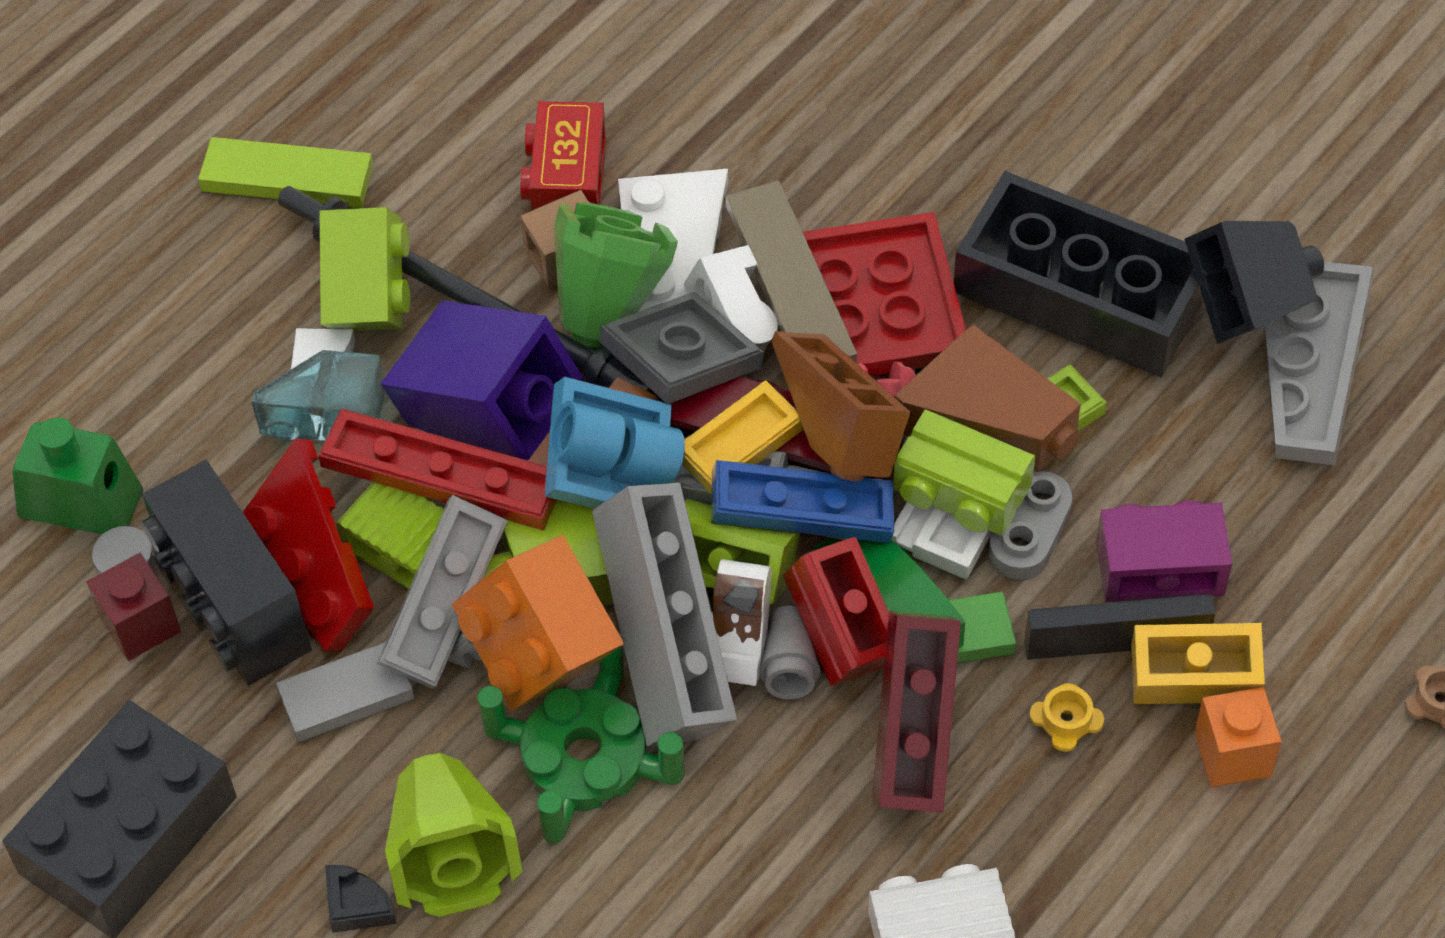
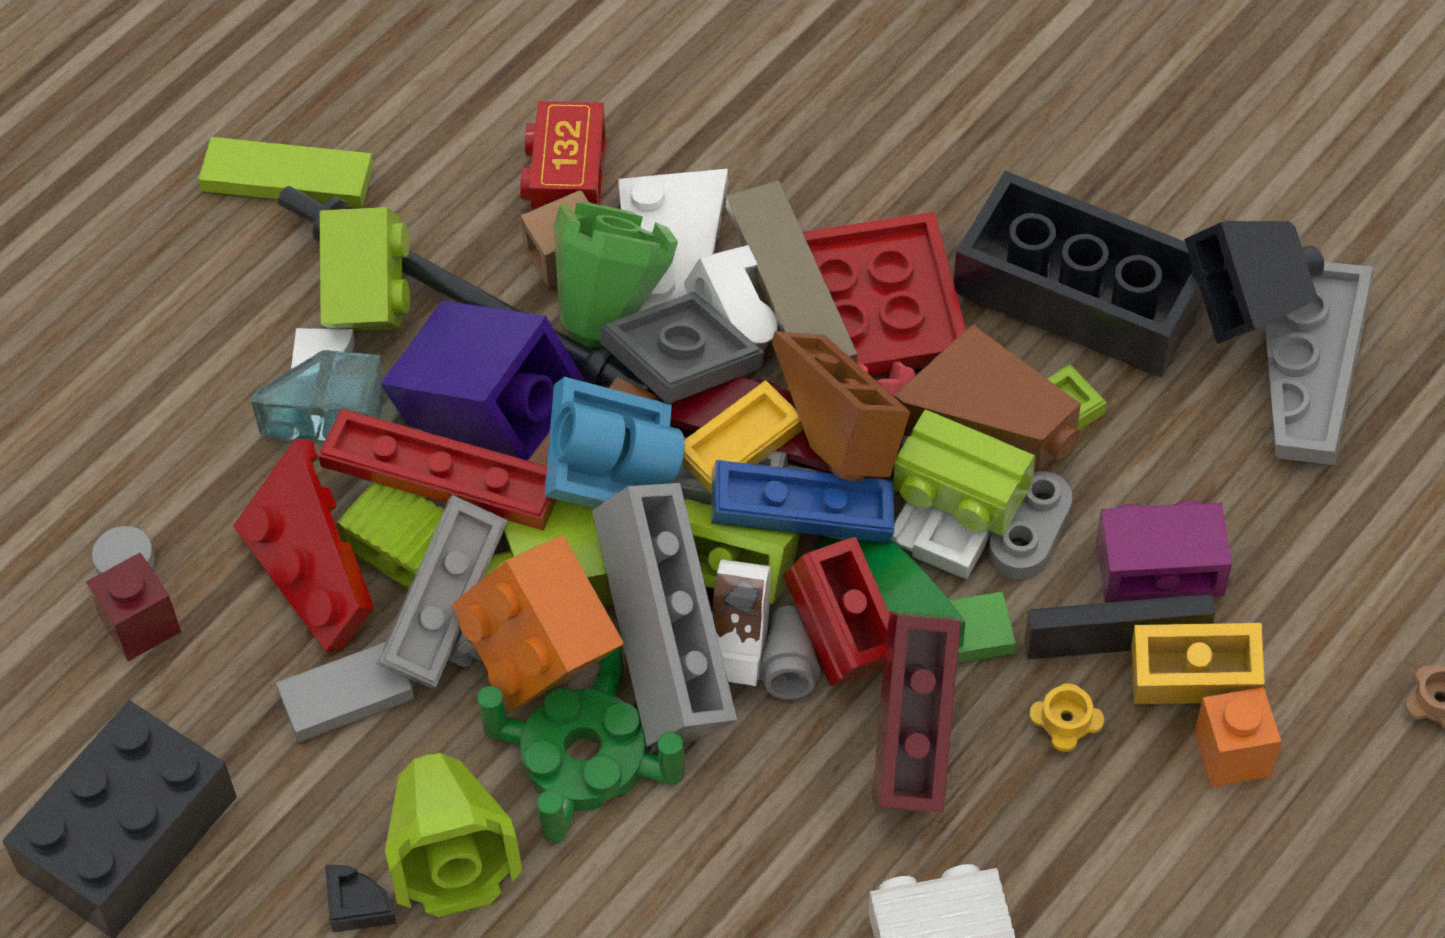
green torso [12,417,144,534] -> none
black brick [141,459,312,686] -> none

